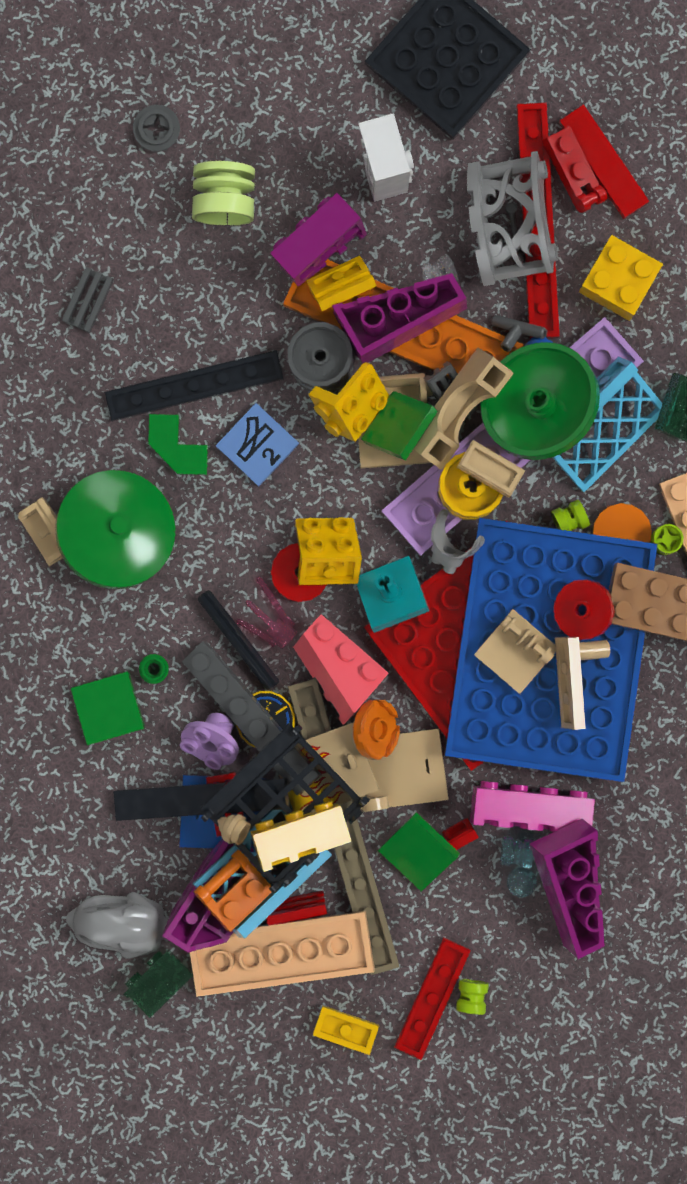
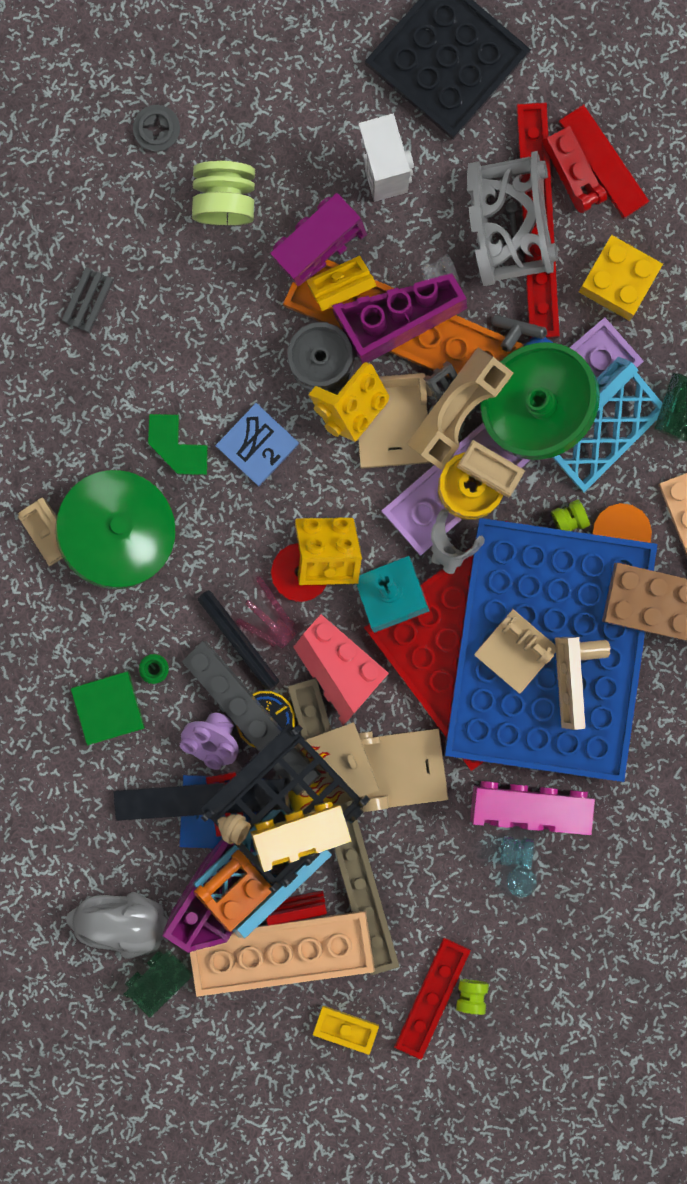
black tile [105,350,284,422] -> none
orange tile [353,699,400,760] -> none
green tile [361,391,438,461] -> none
green tile [378,812,460,892] -> none
red tile [442,818,479,850] -> none
magenta wedge [529,819,605,959] -> none
red plate [554,580,615,640] -> none
lime wheel [650,524,684,555] -> none

